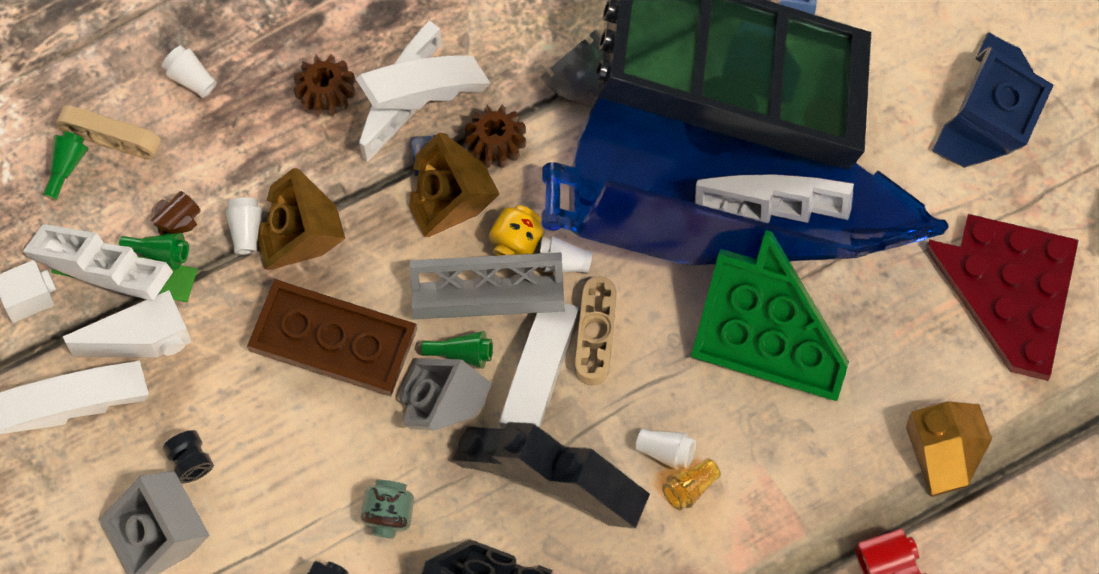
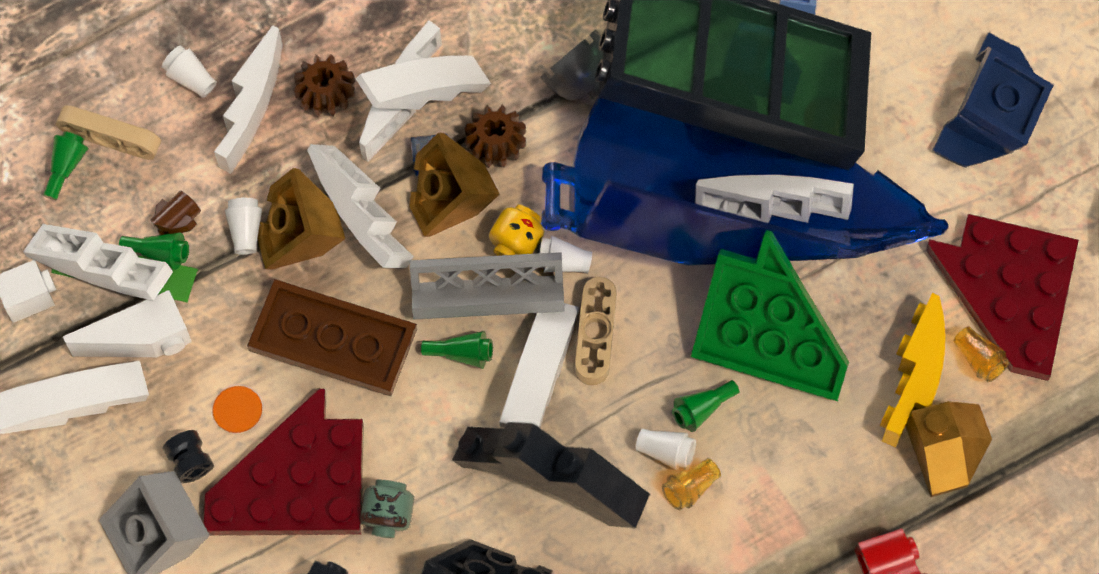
light grey slope [399,358,493,431] -> none
none -> dark red wing [204,389,364,536]
none -> orange sticker [213,386,262,433]
none -> white slope [214,26,283,174]
none -> white slope [307,144,414,268]
none -> green cone [672,380,740,432]
none -> yellow slope [880,293,945,448]
none -> clear yellow cone [953,326,1009,382]

